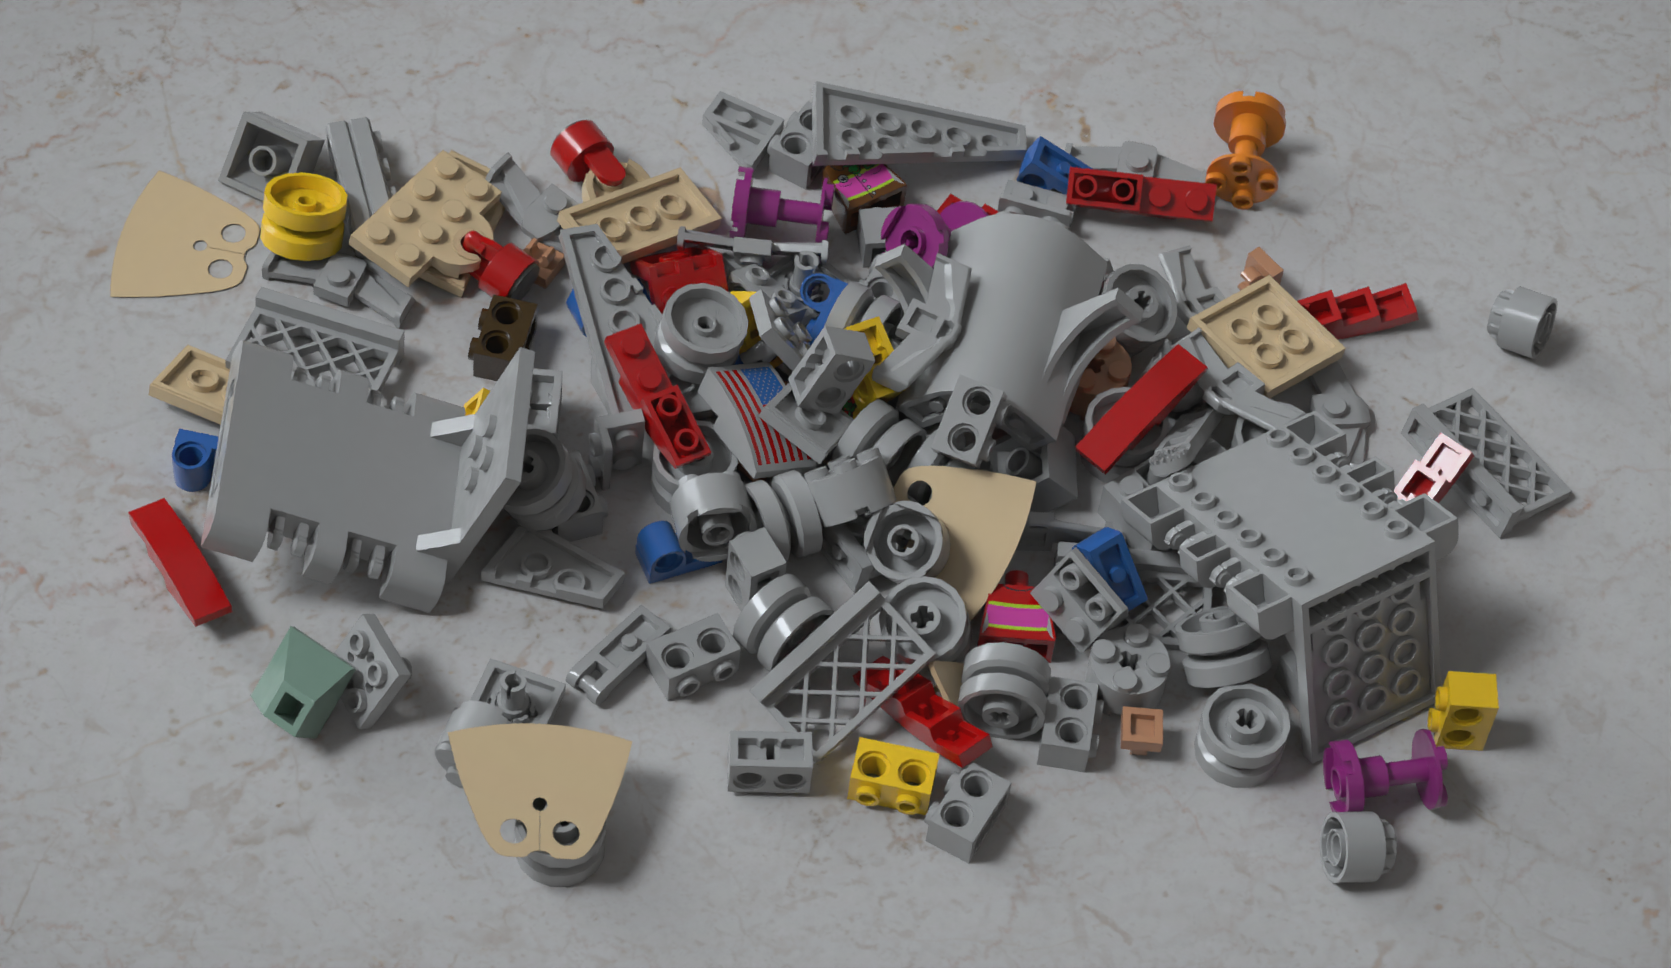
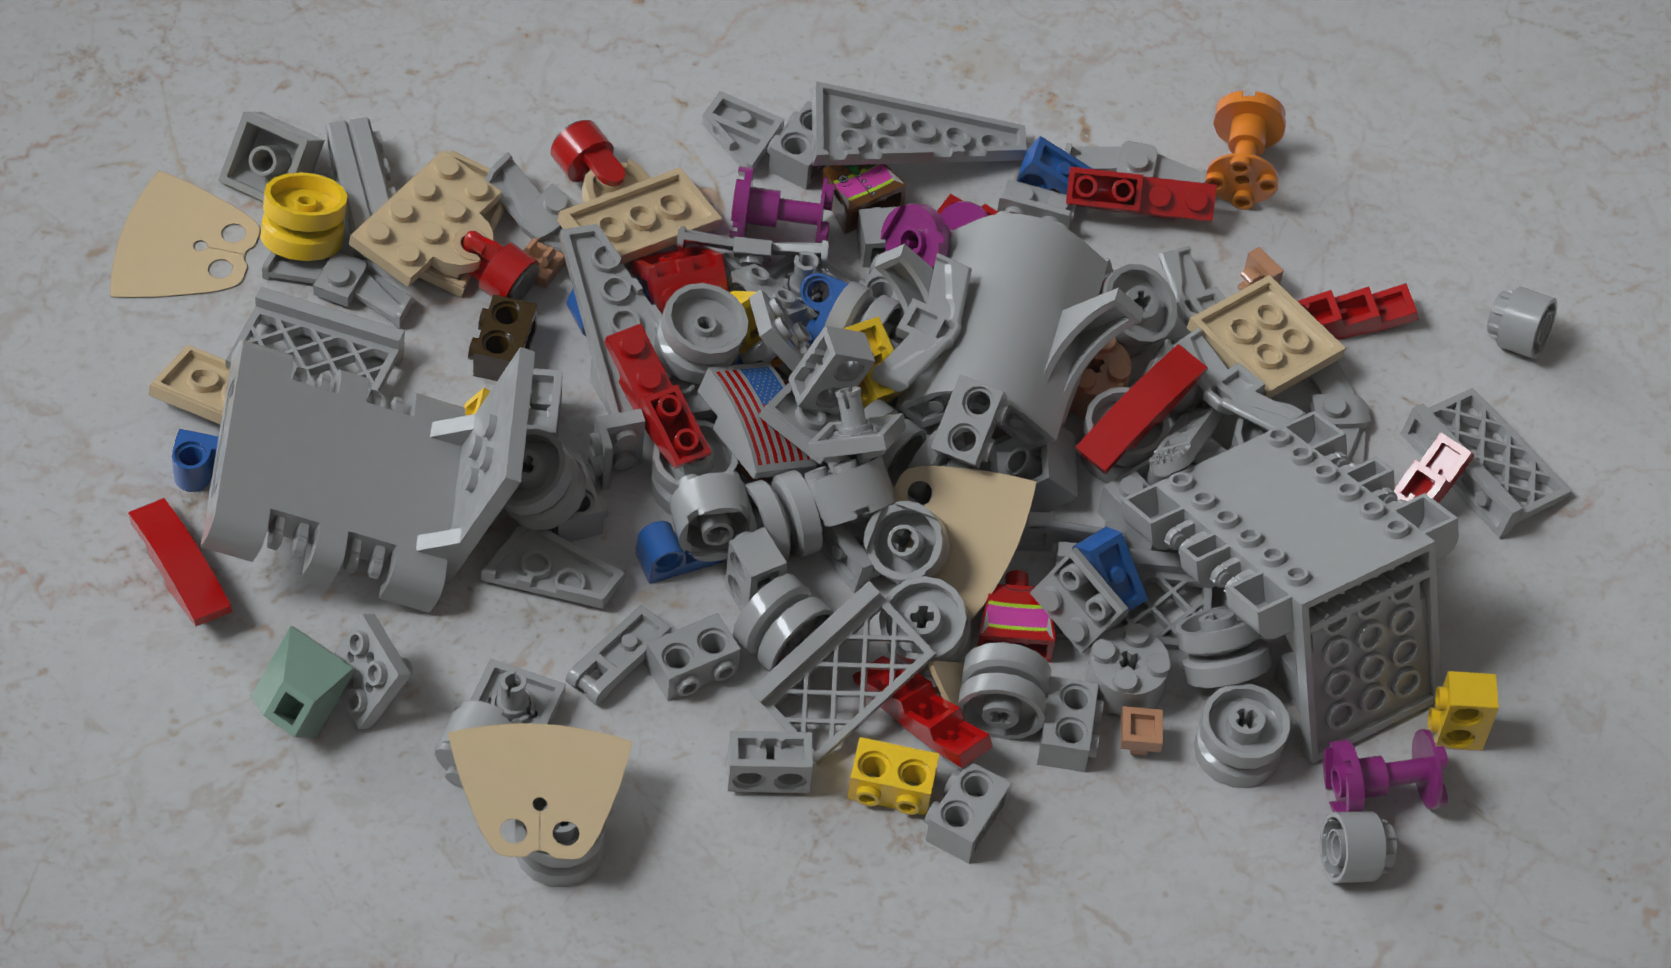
none -> light grey plate [807,387,906,463]

